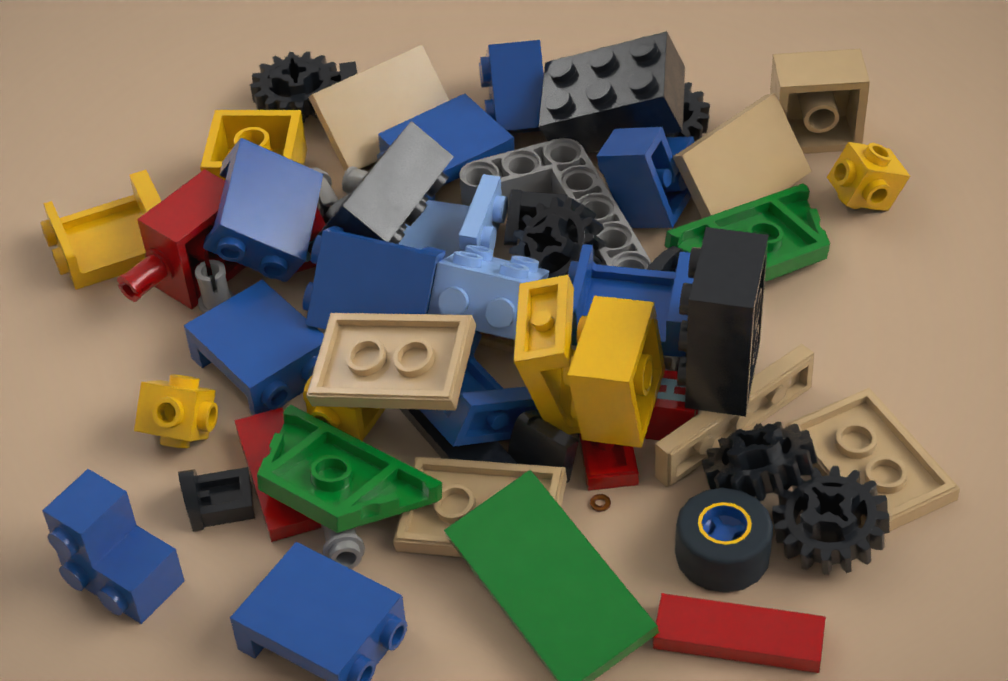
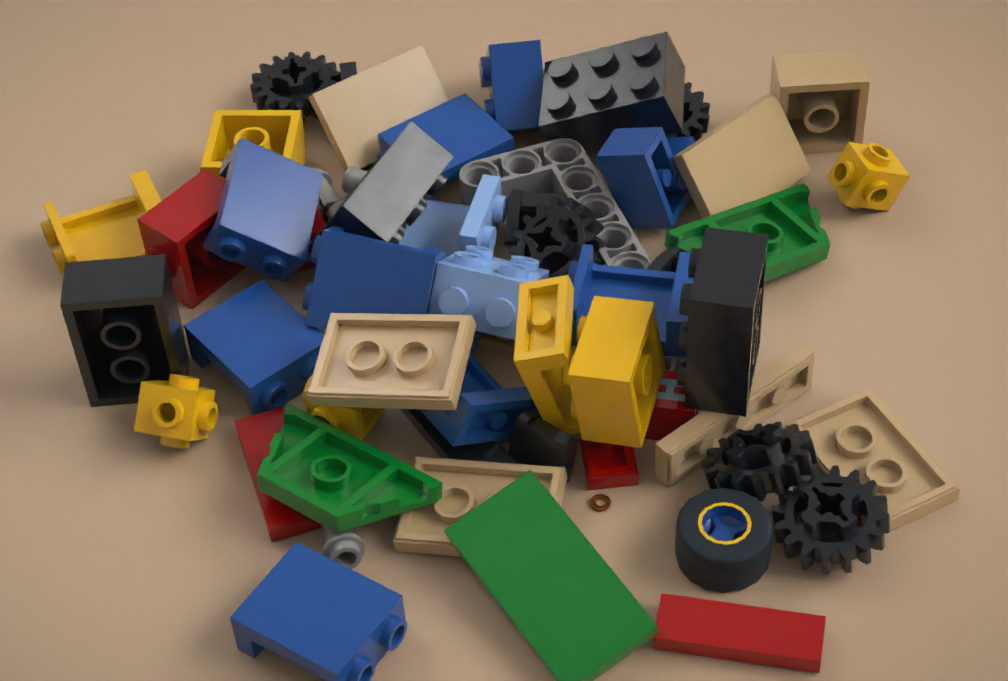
blue brick [42,469,185,624] -> none
black tile [178,467,255,531] -> none
light grey pin [195,260,235,314] -> none
none -> black brick [60,254,190,407]

